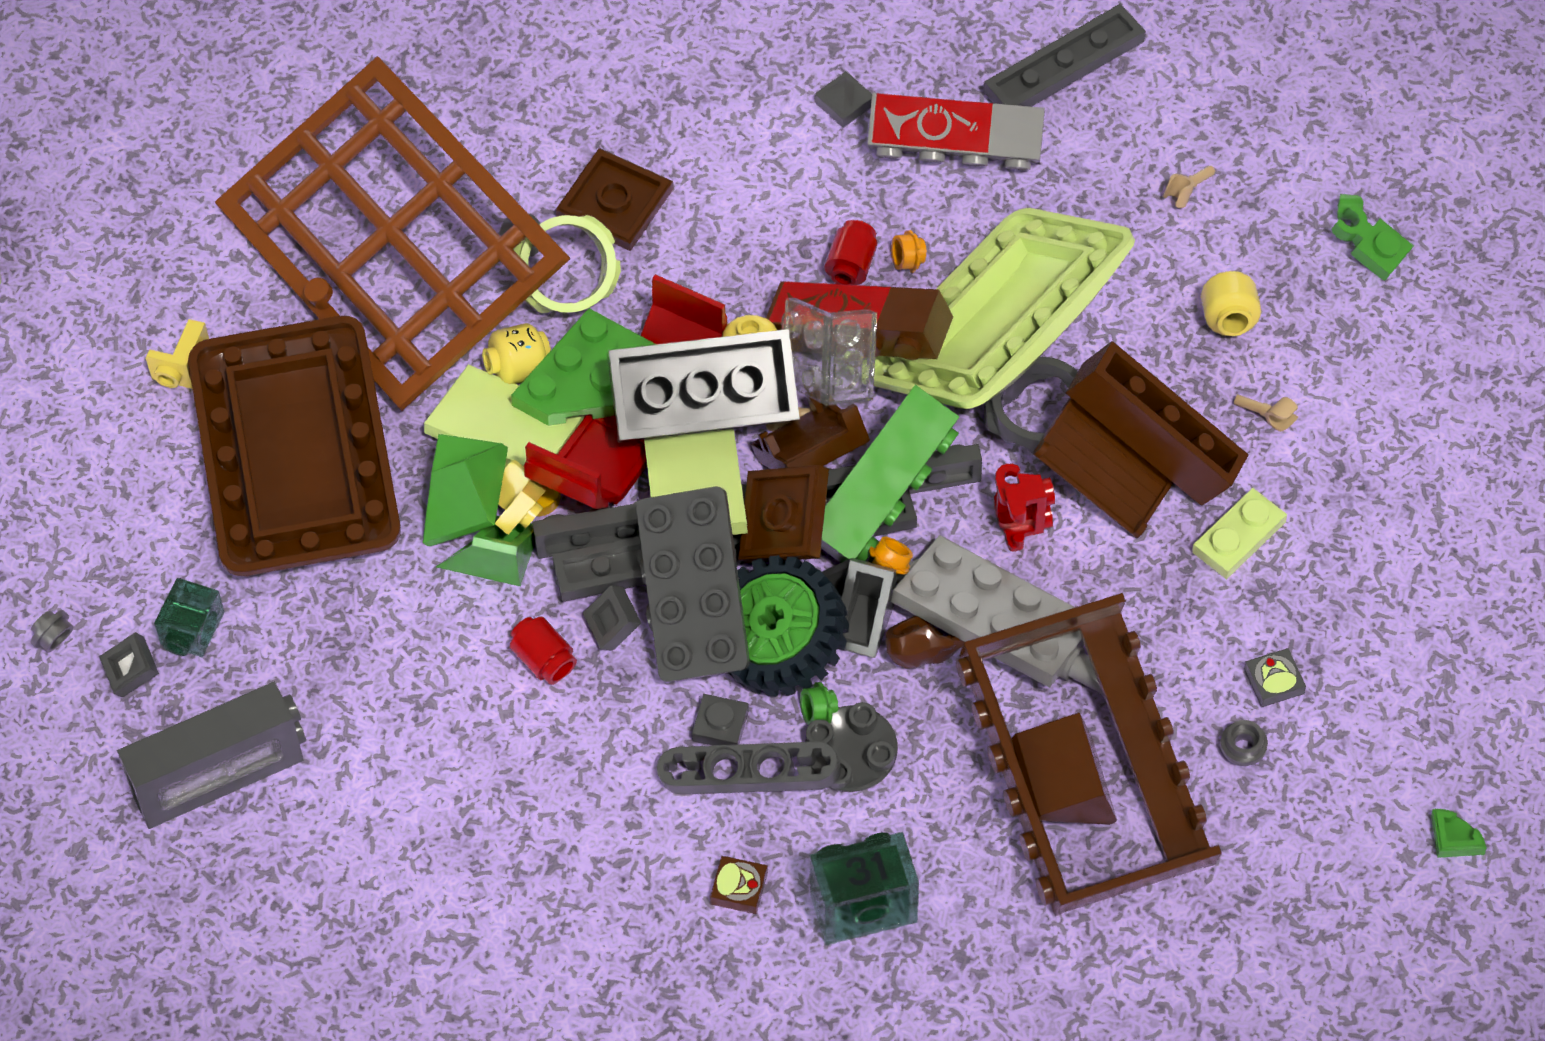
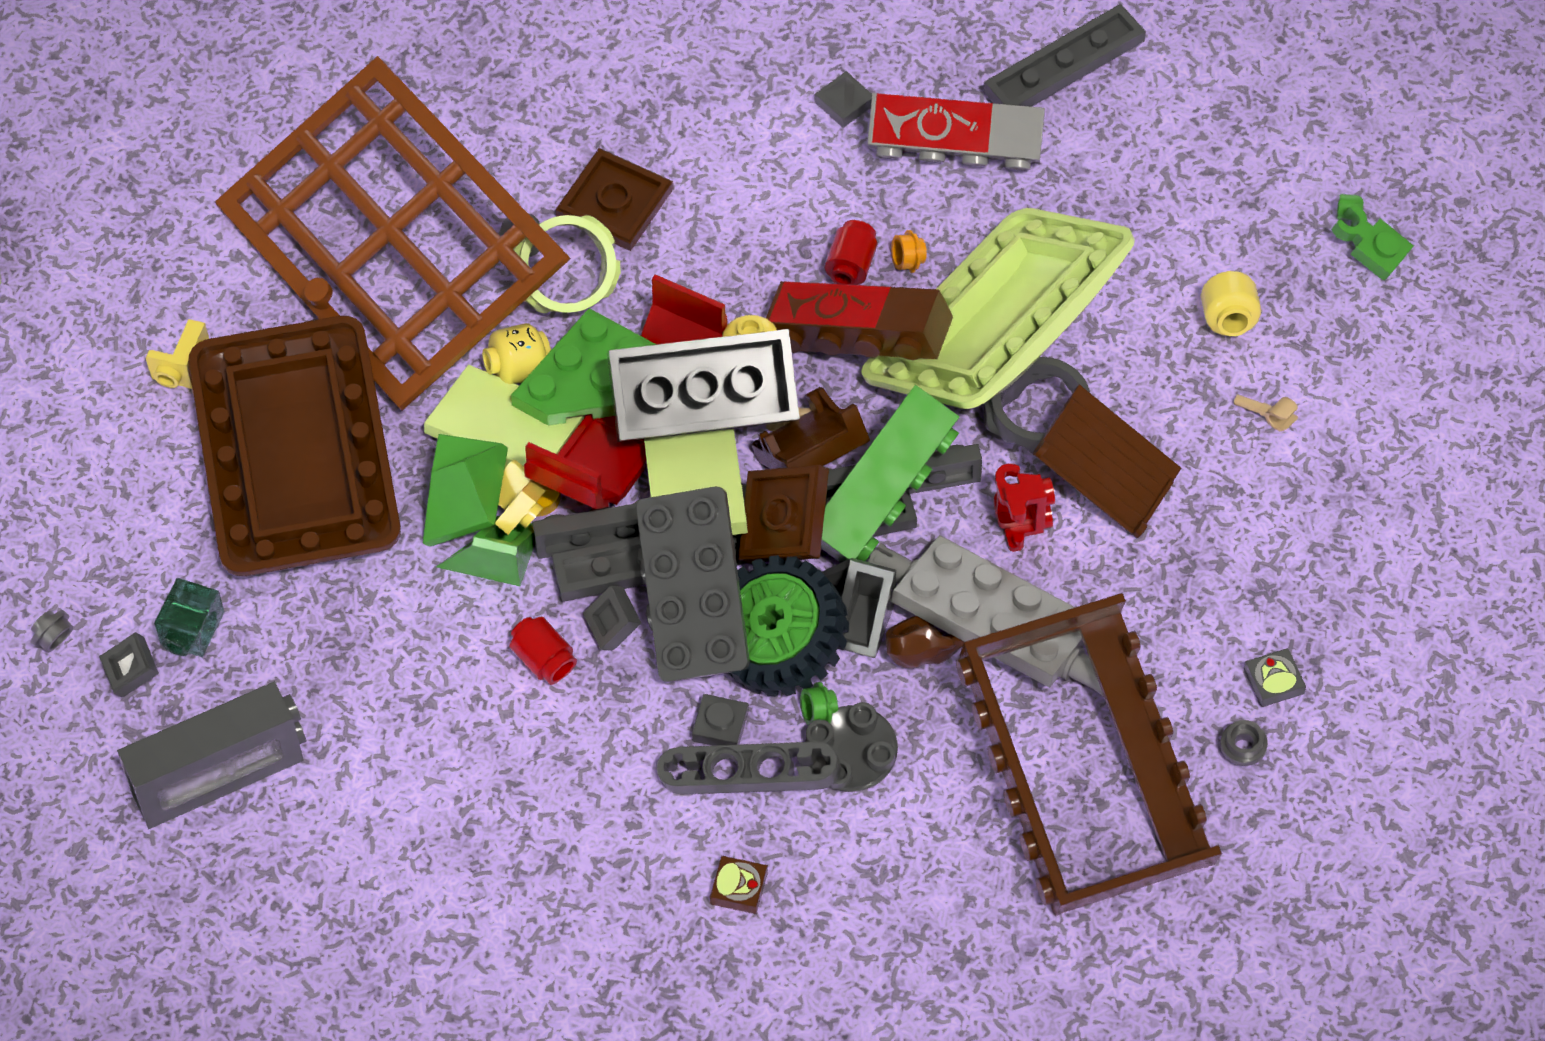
clear bracket [781,298,877,405] -> none
clear green brick [810,832,919,946] -> none
light orange plate [869,537,913,575] -> none
reddish brown slope [1012,712,1117,825] -> none
reddish brown brick [1066,341,1249,506] -> none
tan hand [1163,165,1215,208] -> none
yellowish green plate [1192,488,1287,580] -> none
bright green tile [1431,809,1487,858] -> none

